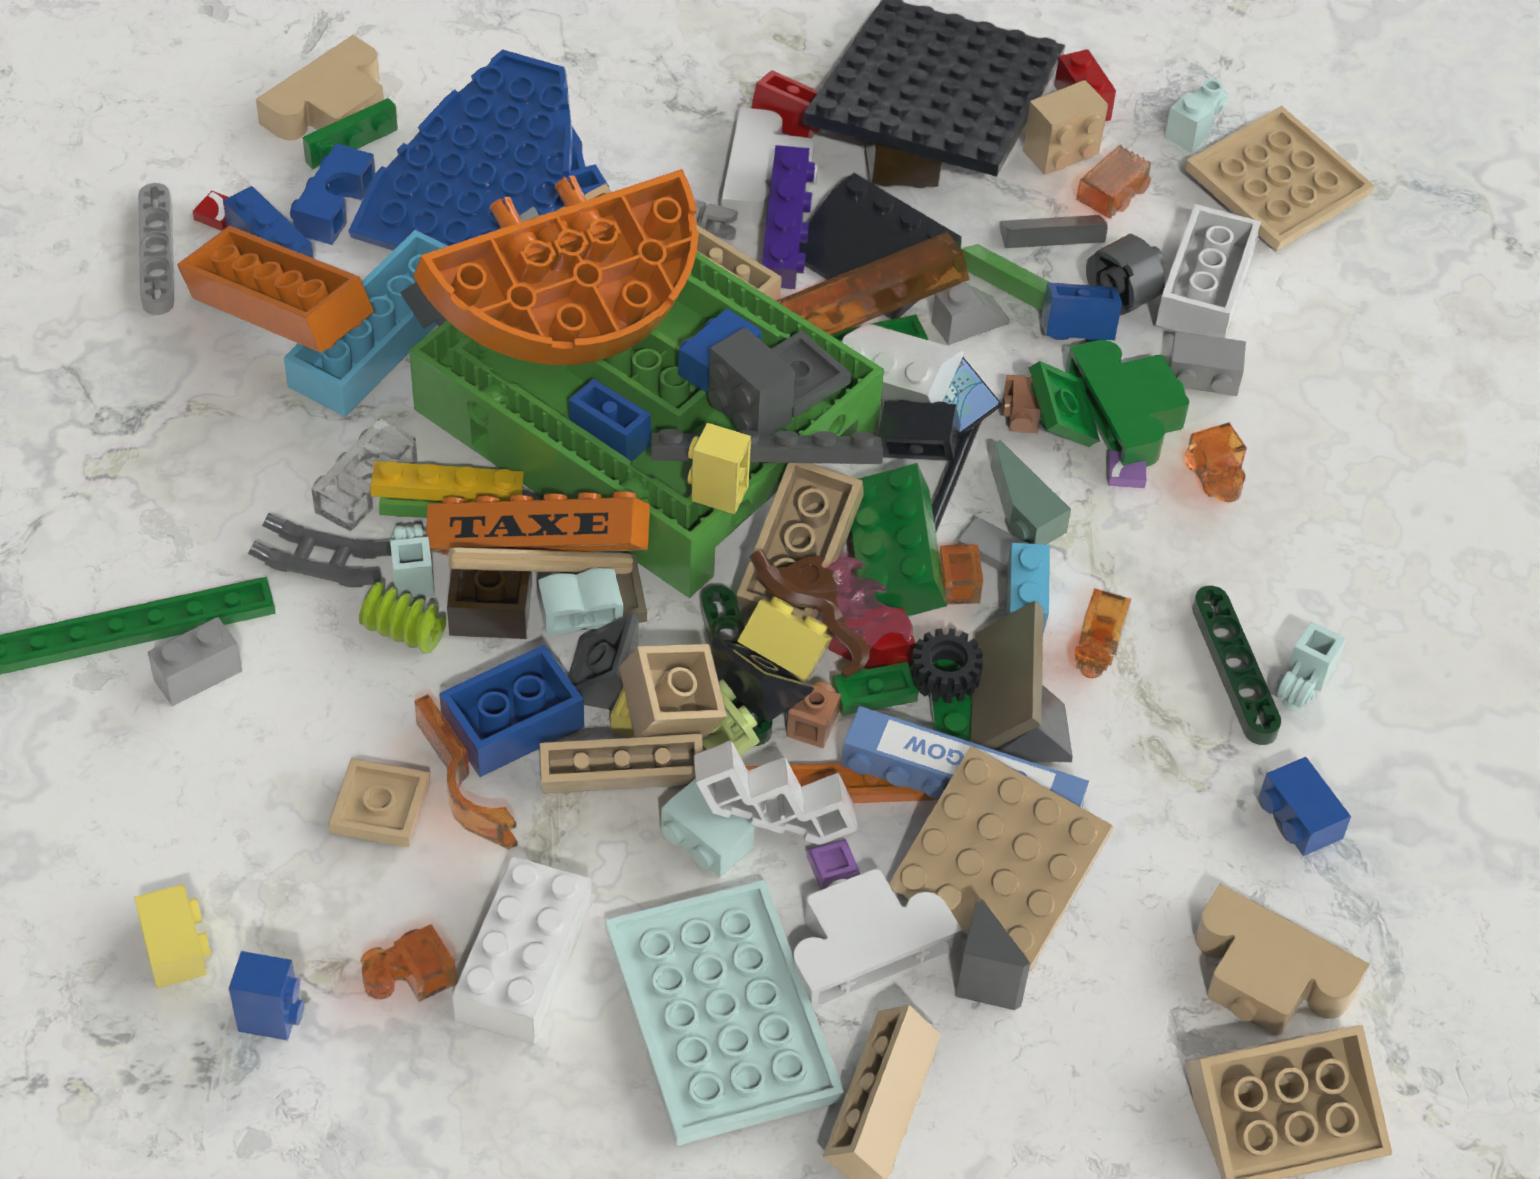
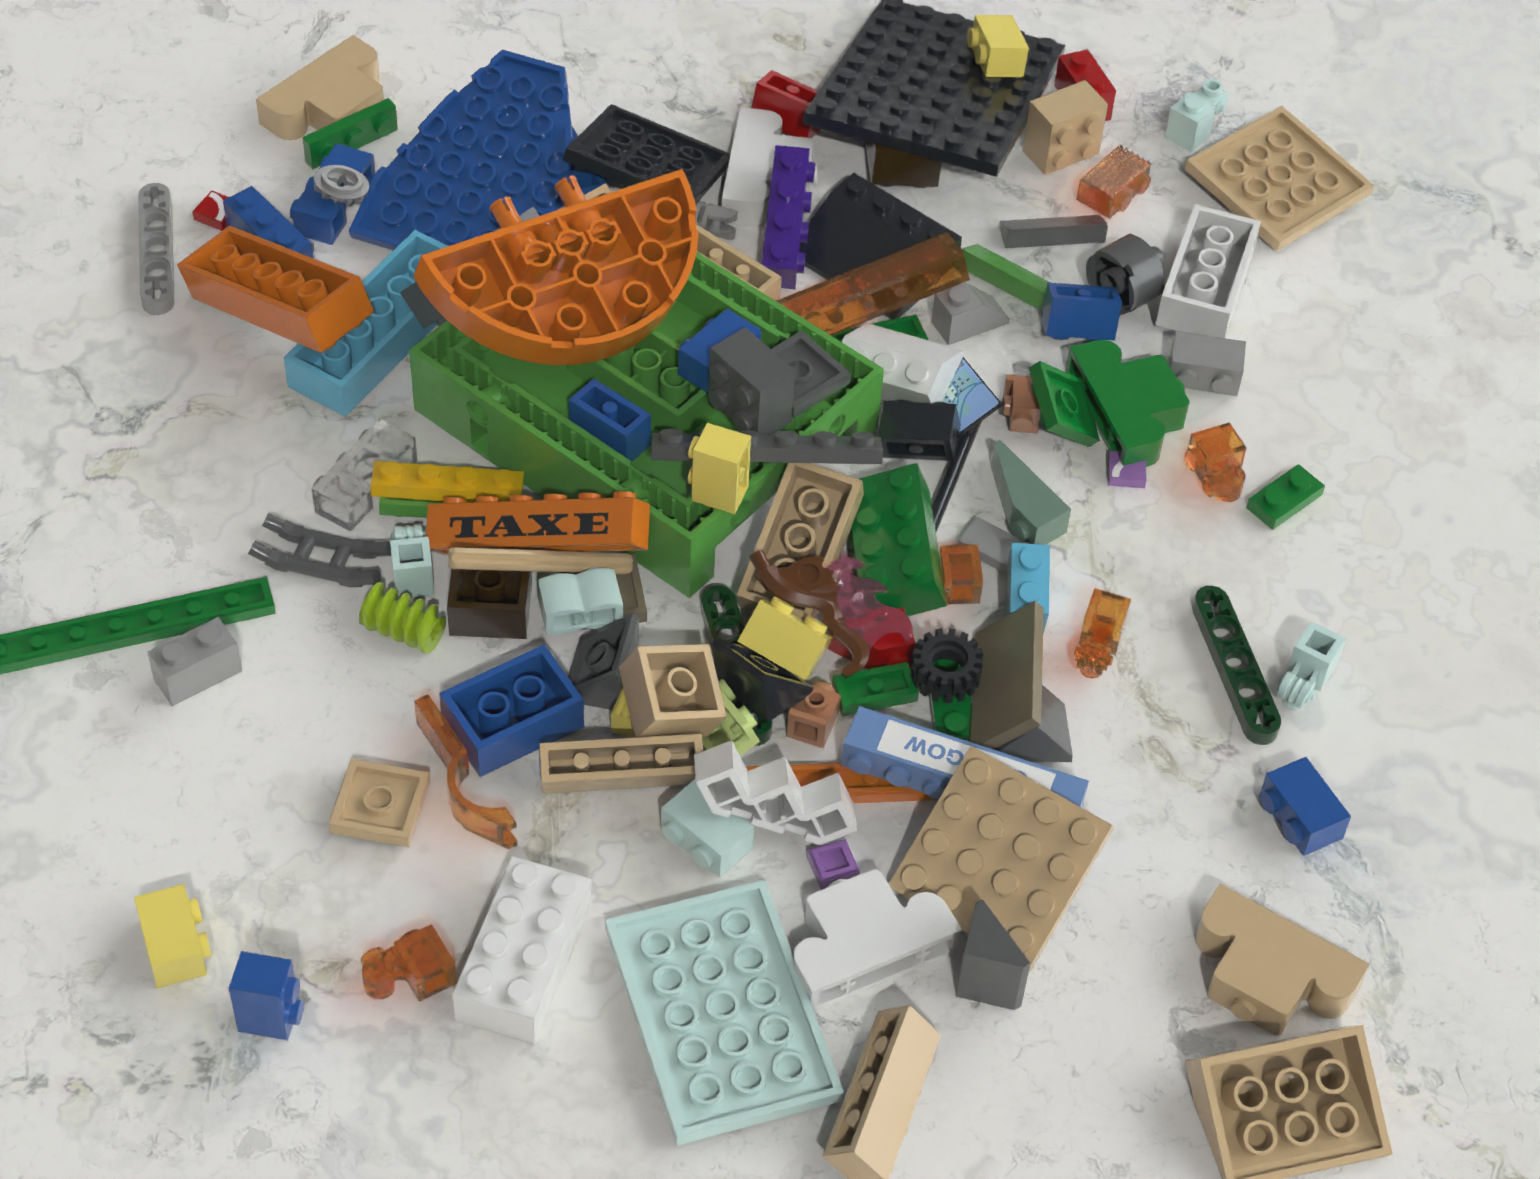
none -> light grey gear [313,165,369,206]
none -> black plate [563,104,731,204]
none -> light yellow brick [967,15,1029,77]
none -> green plate [1246,464,1325,530]

